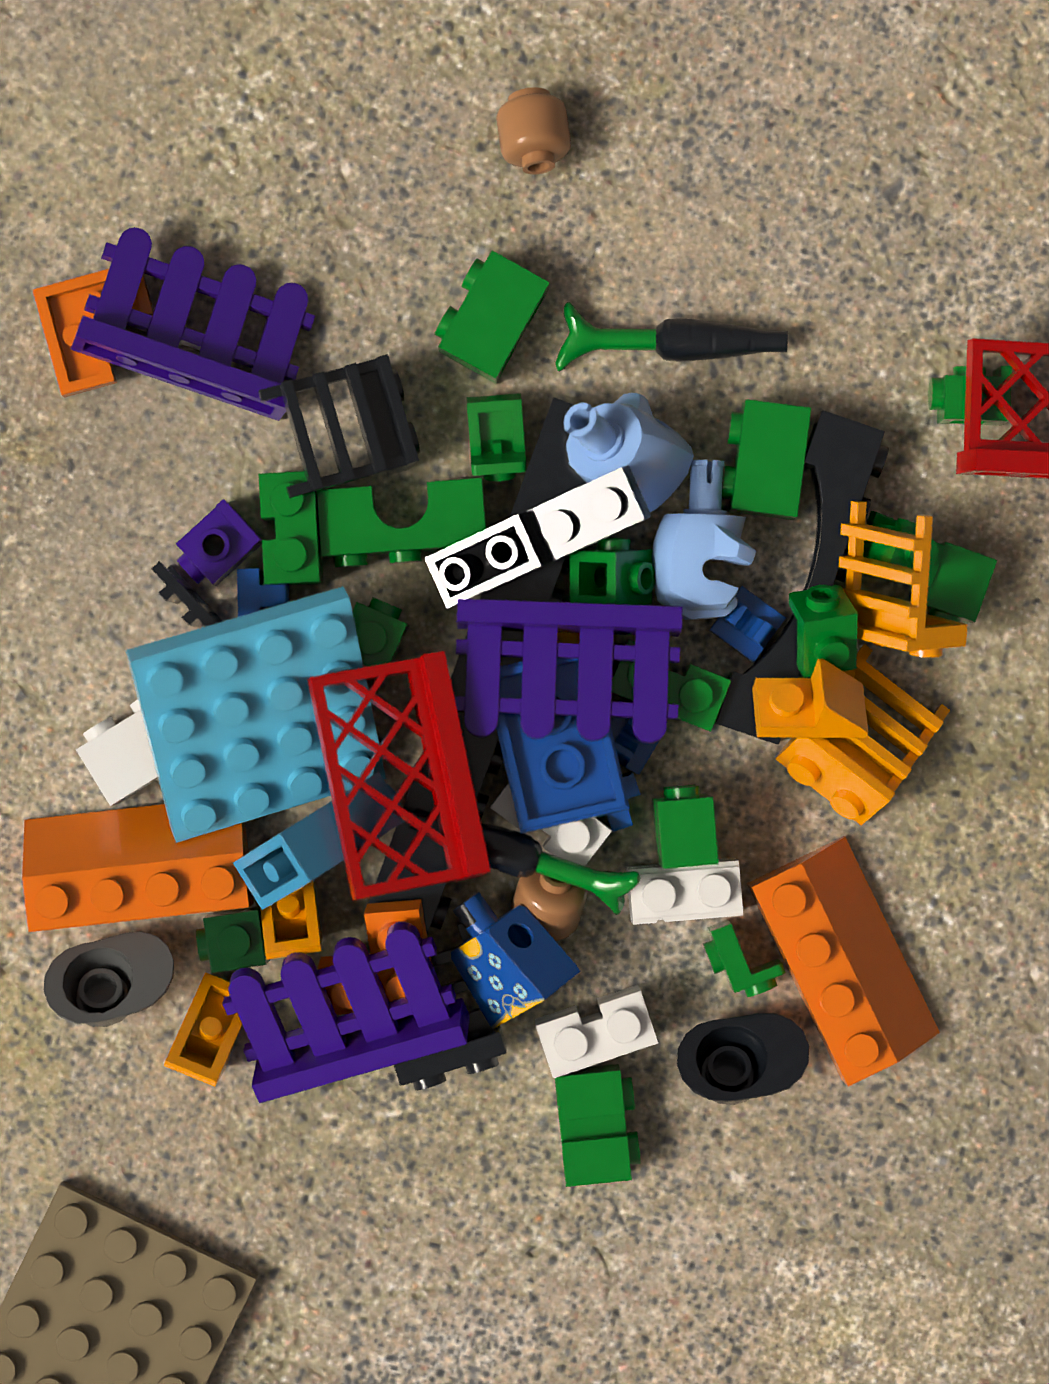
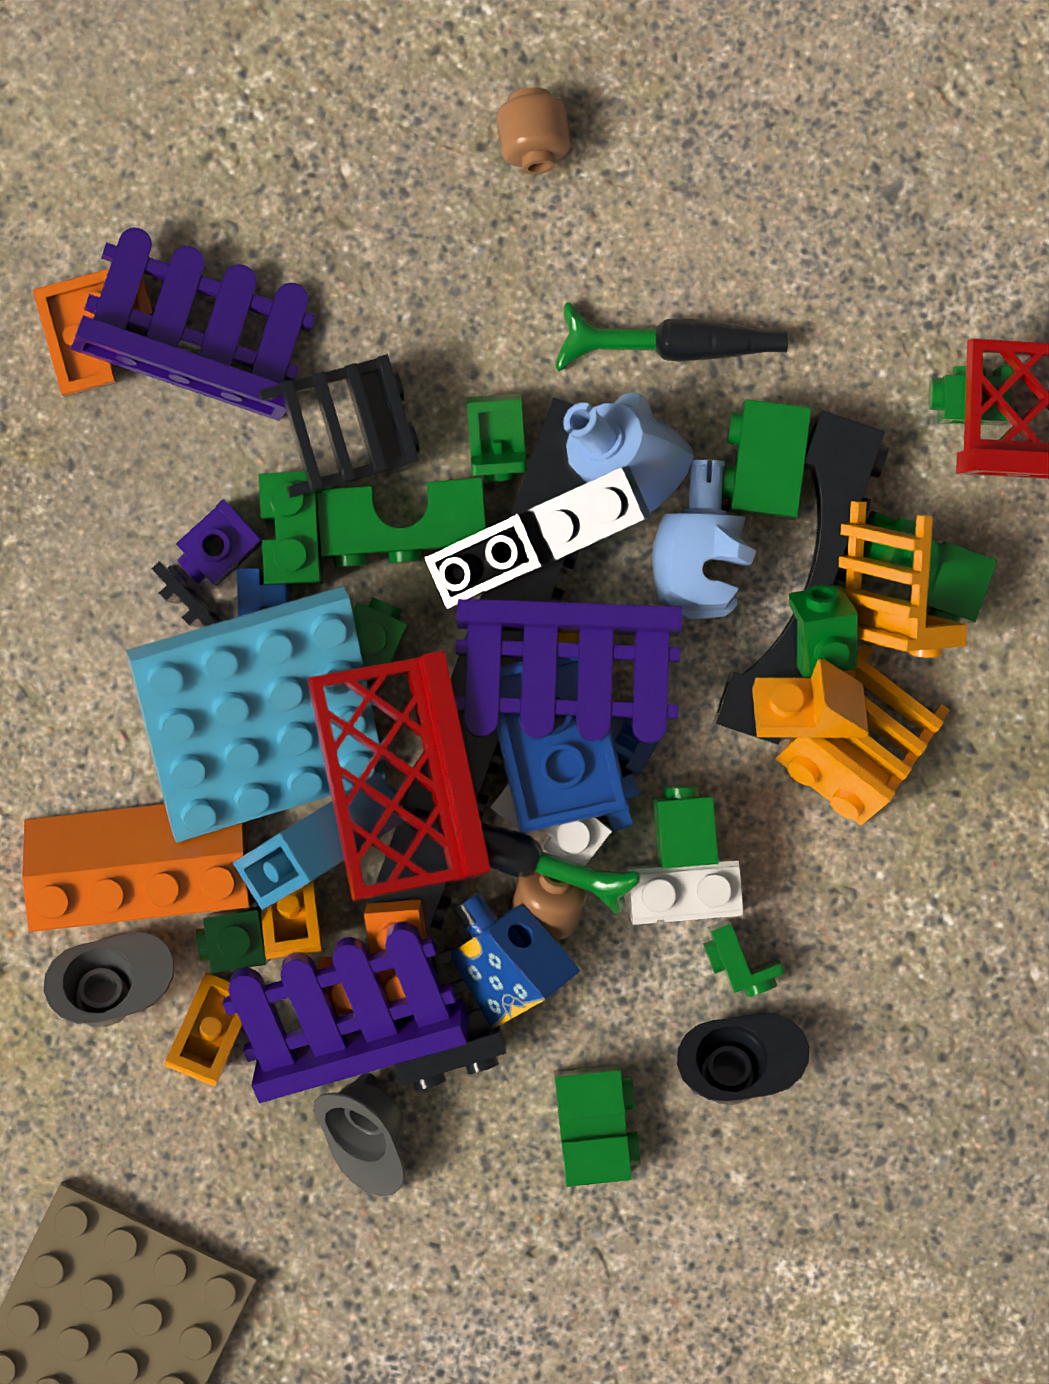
white brick [76,700,158,806] -> none
green brick [434,250,550,384] -> none
white brick [535,985,658,1079] -> none
green brick [570,538,655,605] -> none
green brick [612,639,731,732] -> none
blue tile [709,586,786,662] -> none
orange slope [747,836,940,1087] -> none
none -> dark grey piece [313,1073,405,1196]

